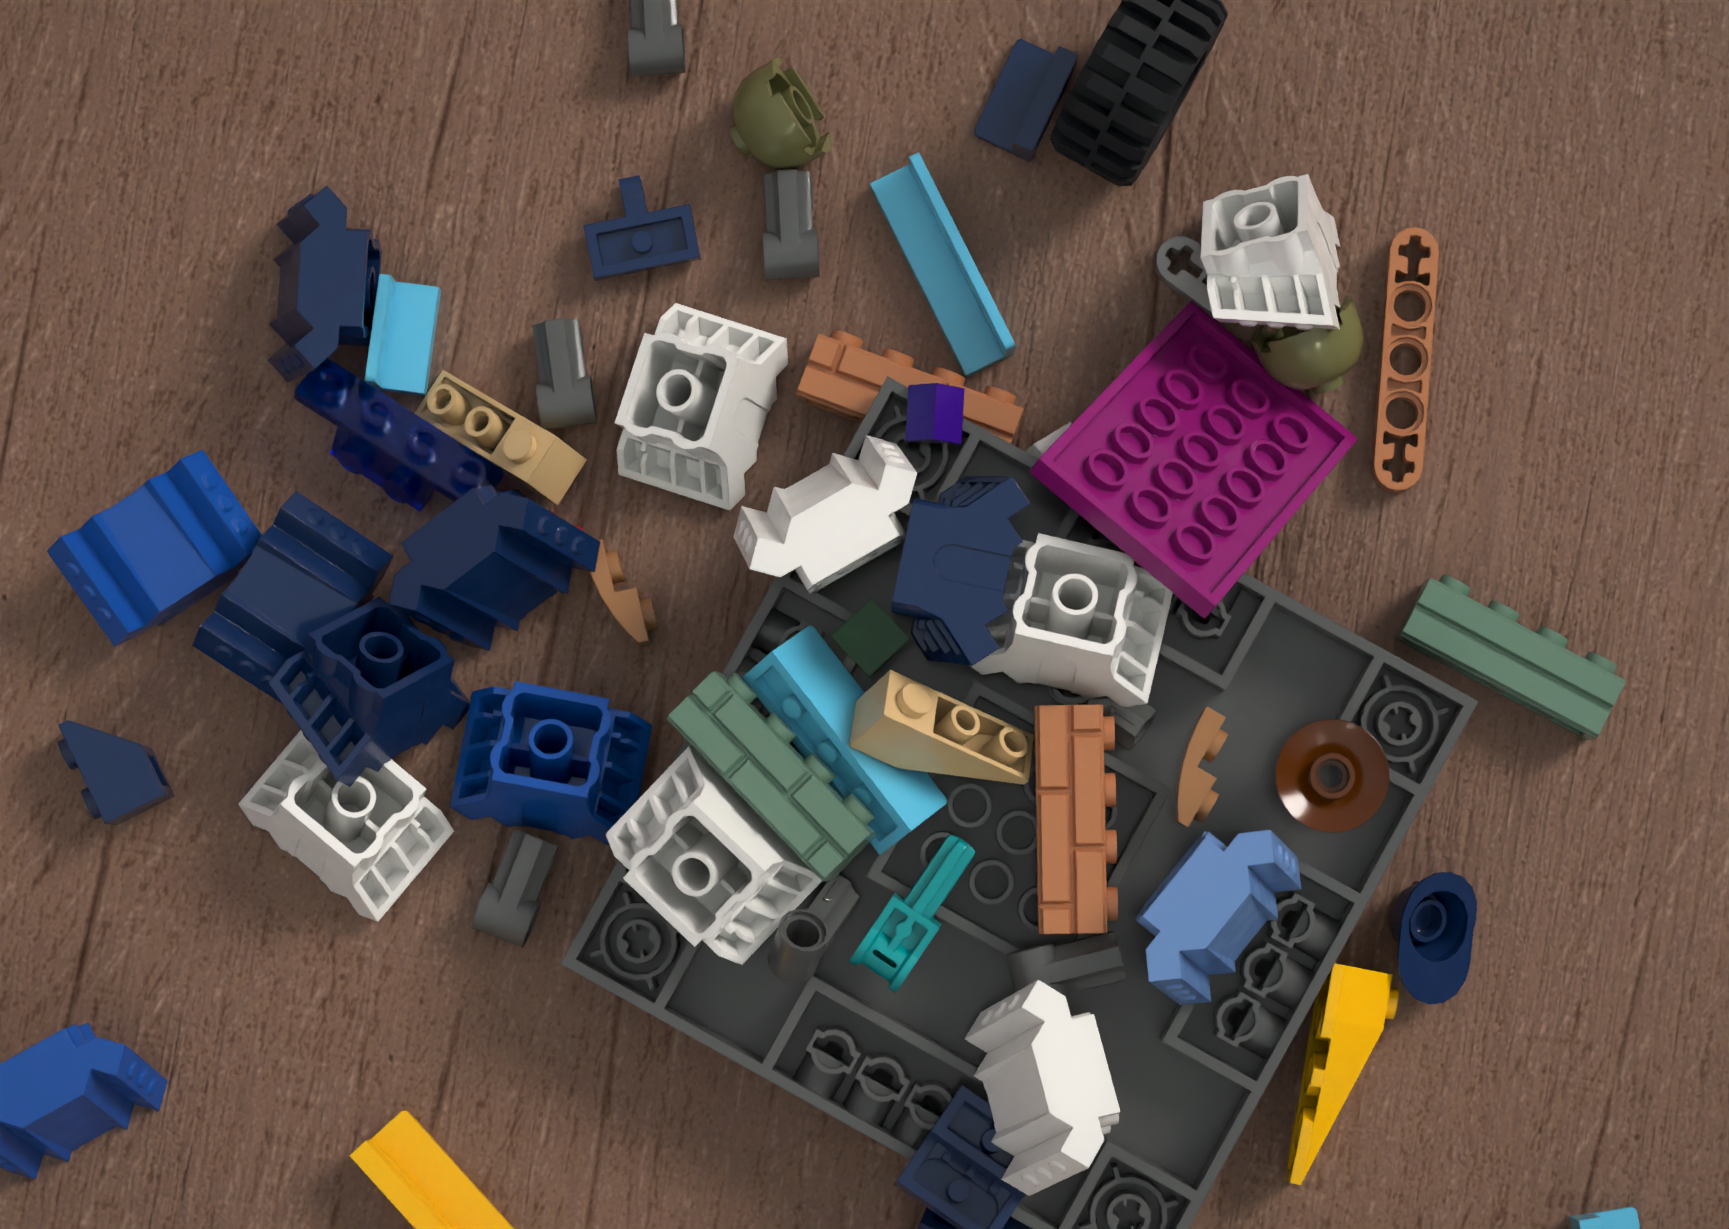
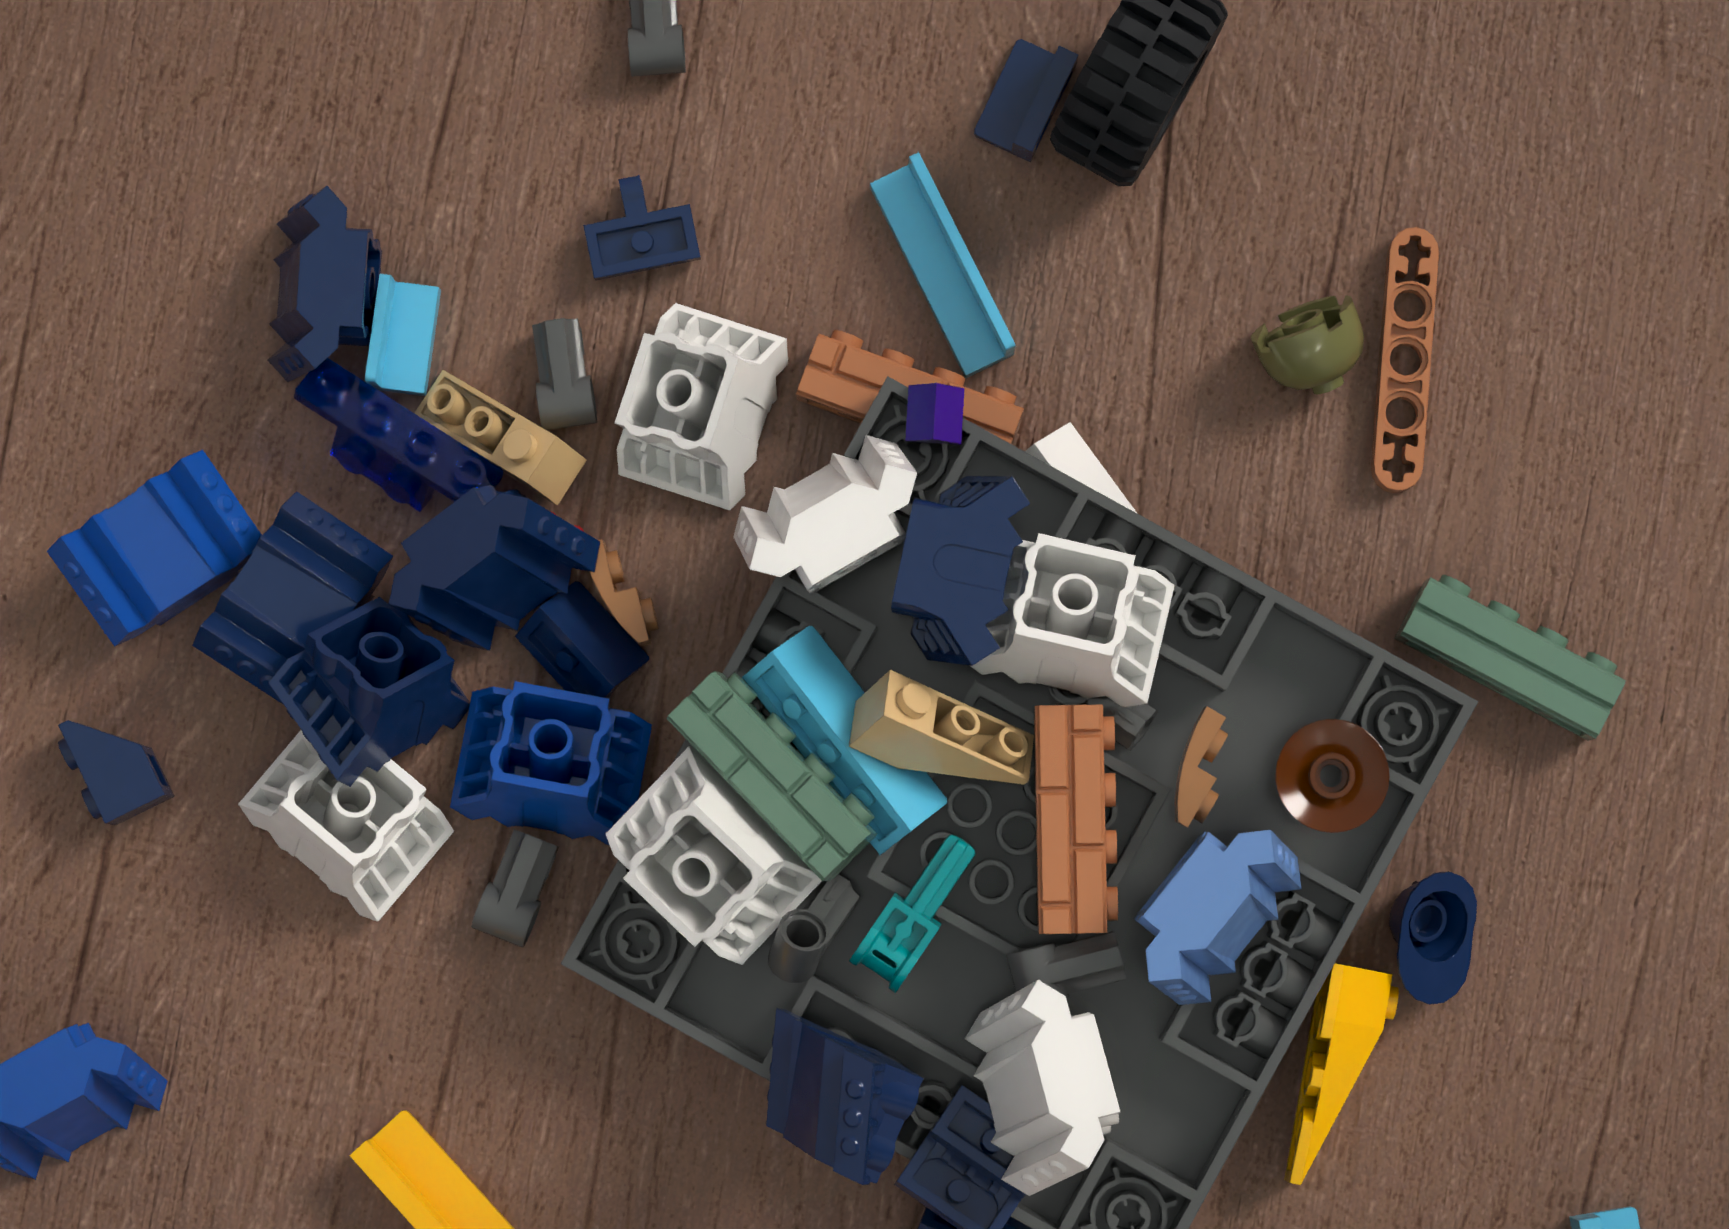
olive cylinder [730,57,831,170] -> none
dark grey piece [763,169,820,280] -> none
dark green tile [831,598,910,677] -> none
magenta plate [1029,301,1358,619] -> none
light grey beam [1155,236,1213,318] -> none
white slope [1200,174,1340,330] -> none
none -> dark blue panel [515,581,649,698]
none -> dark blue slope [766,1008,924,1185]

